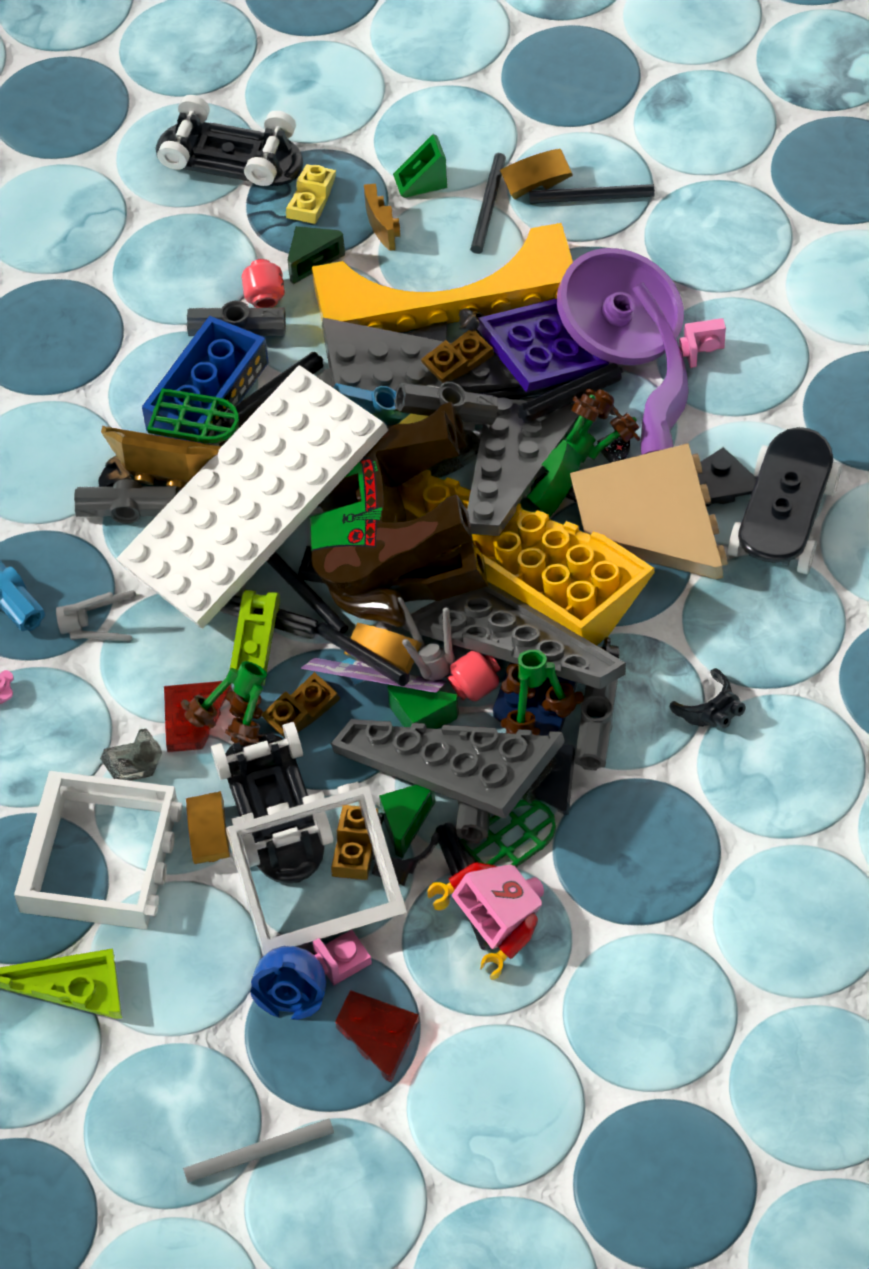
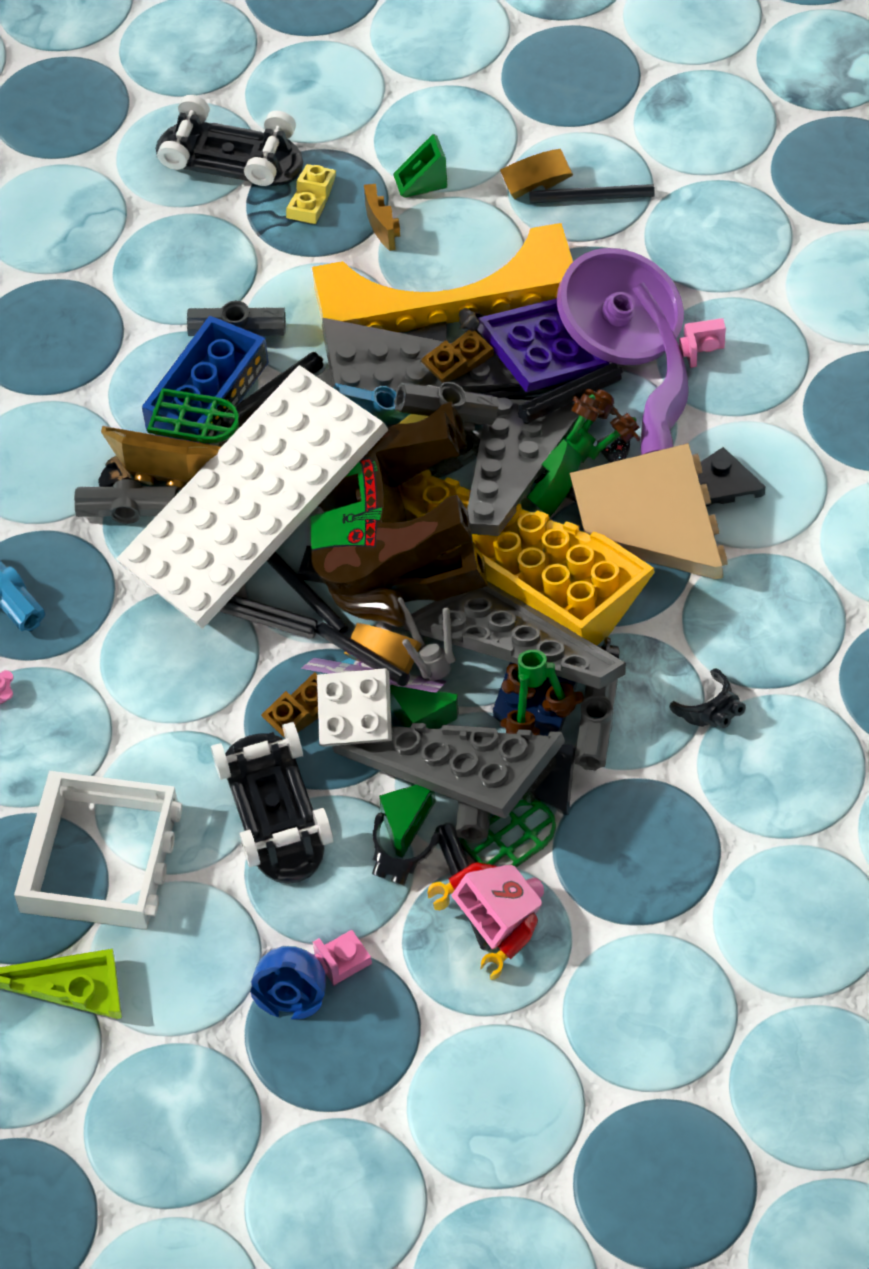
light grey plant [56,590,136,642] -> none
clear smoke bracket [100,728,162,781] -> none
clear red wing [164,681,232,752] -> none
plant [181,661,267,746] -> none
light grey bar [183,1119,334,1183] -> none
pearl gold slope [186,791,230,864] -> none
white window [226,782,407,956] -> none
lime plate [230,590,280,686] -> none
coral head [241,259,285,308] -> none
dark green slope [287,226,345,284] -> none
pearl gold slope [331,805,378,880] -> none
clear red wing [335,990,420,1082] -> none
coral head [447,650,501,702] -> none
black bar [470,153,506,254] -> none
black piece [727,427,842,575] -> none
none -> white plate [317,668,392,747]

